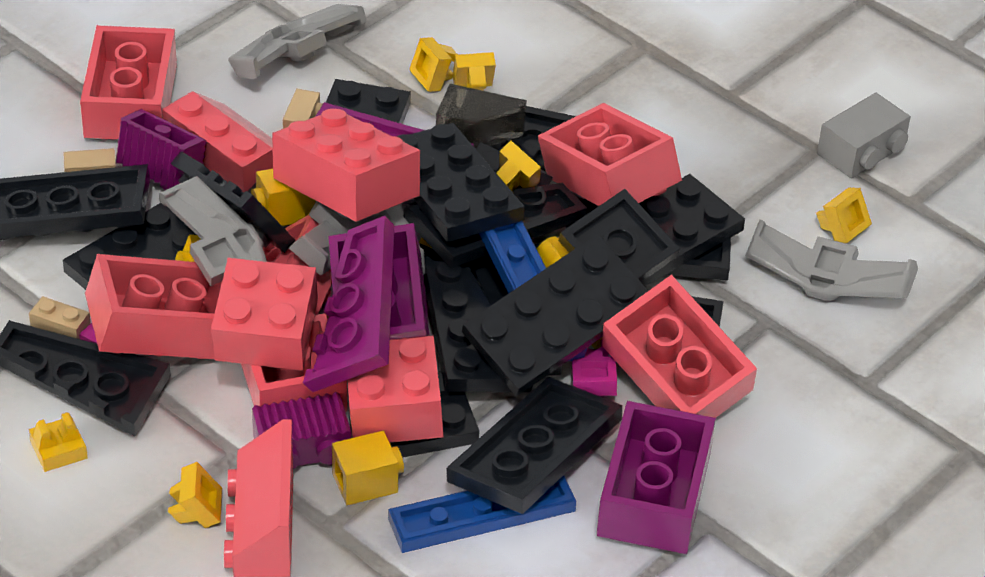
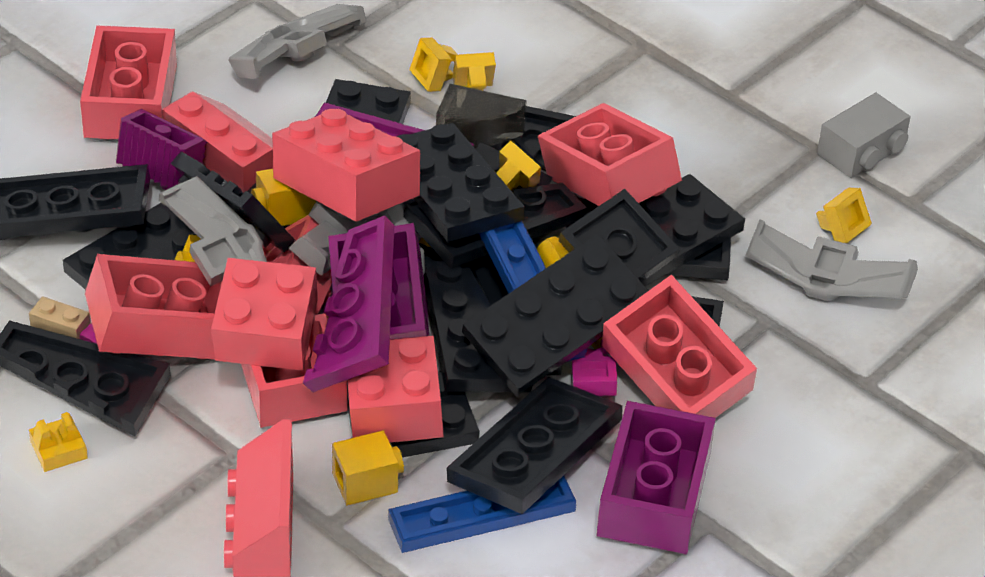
tan piece [63,148,116,172] -> none
yellow tile [168,462,222,528] -> none
magenta brick [252,392,352,469] -> none
tan piece [283,88,323,129] -> none

